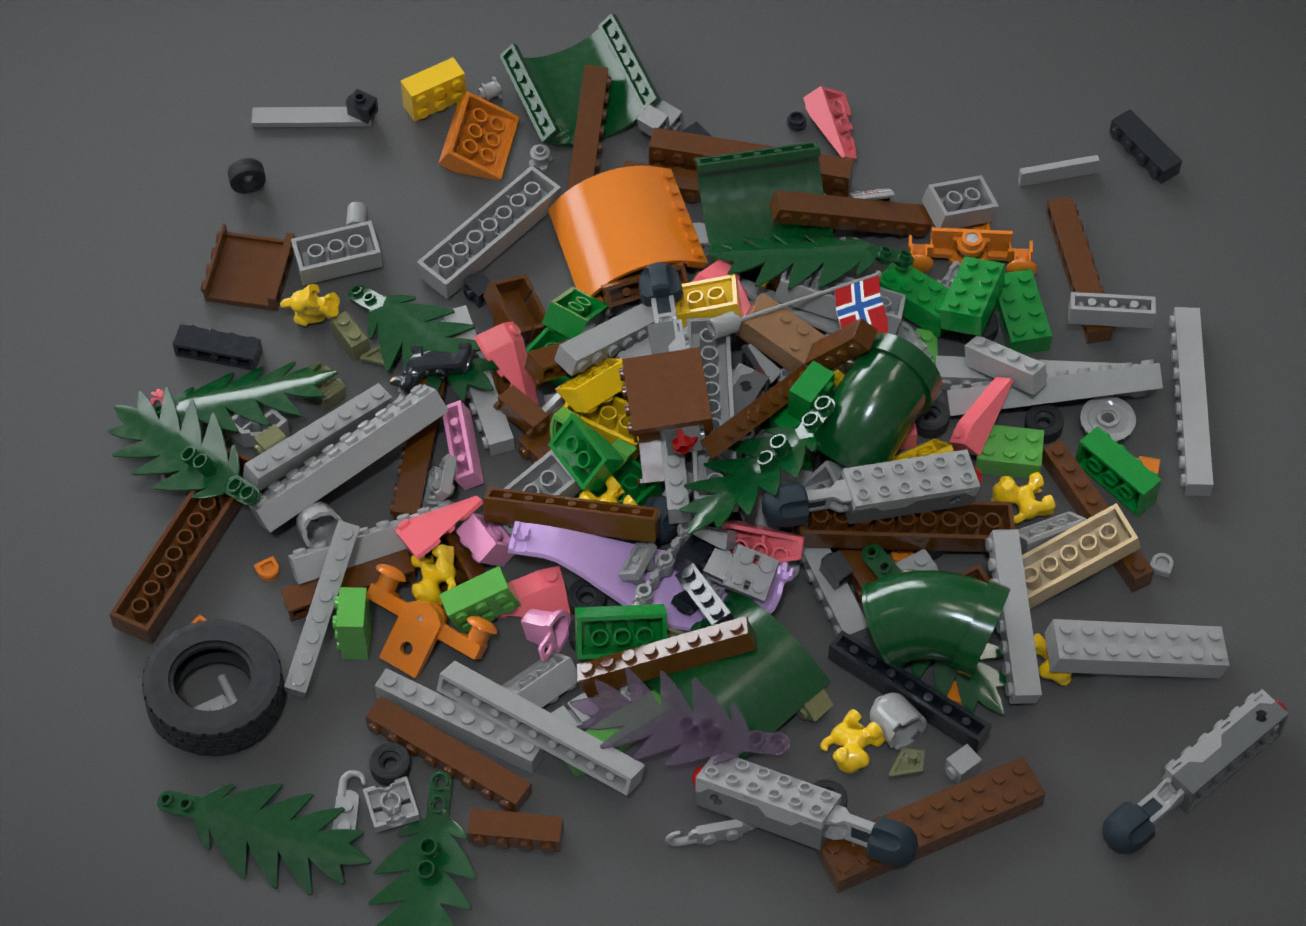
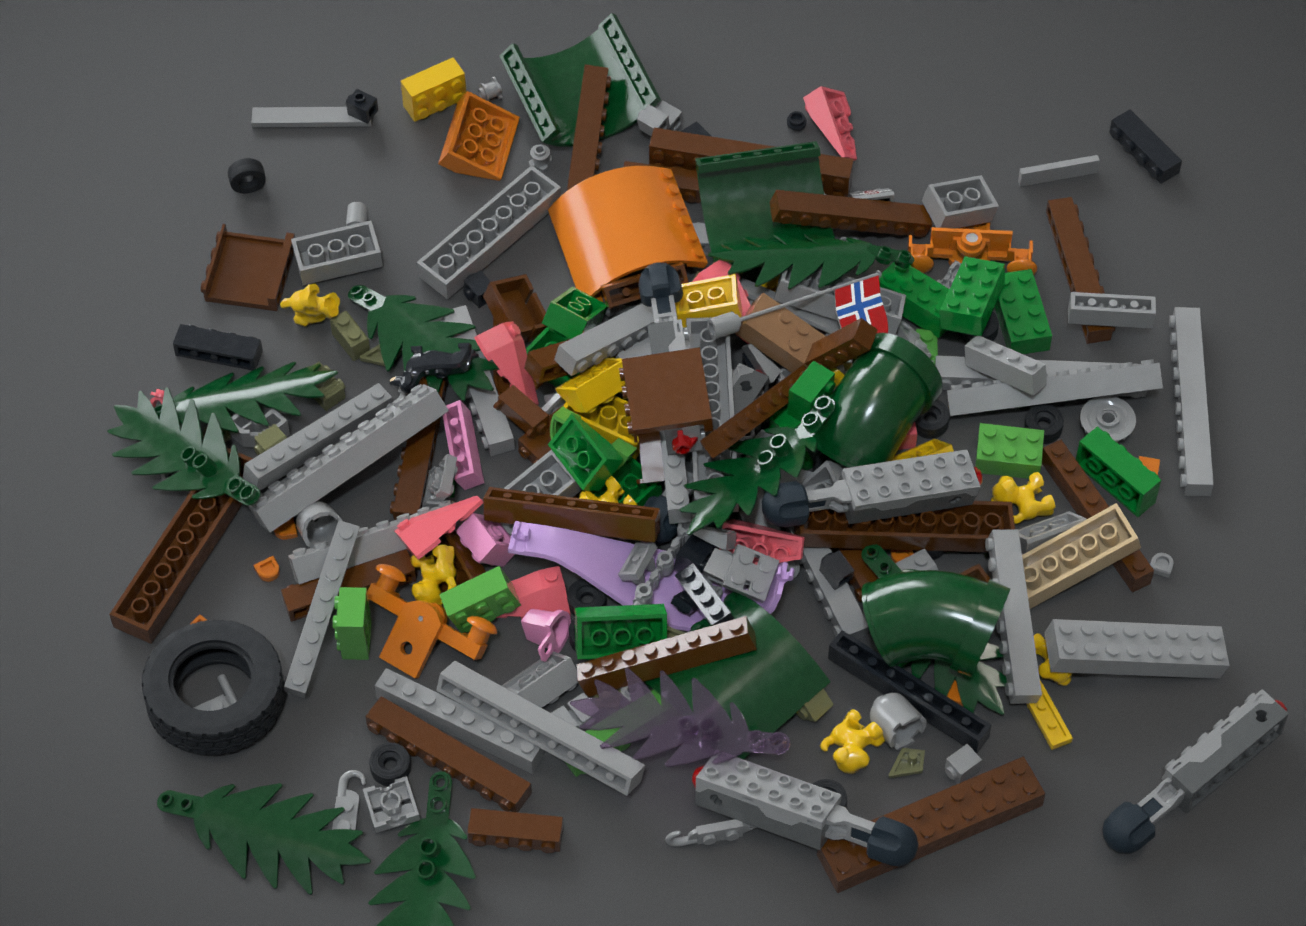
coral wedge [949,377,1014,456] -> none
none -> orange tile [274,517,298,540]
none -> yellow plate [1026,680,1073,750]

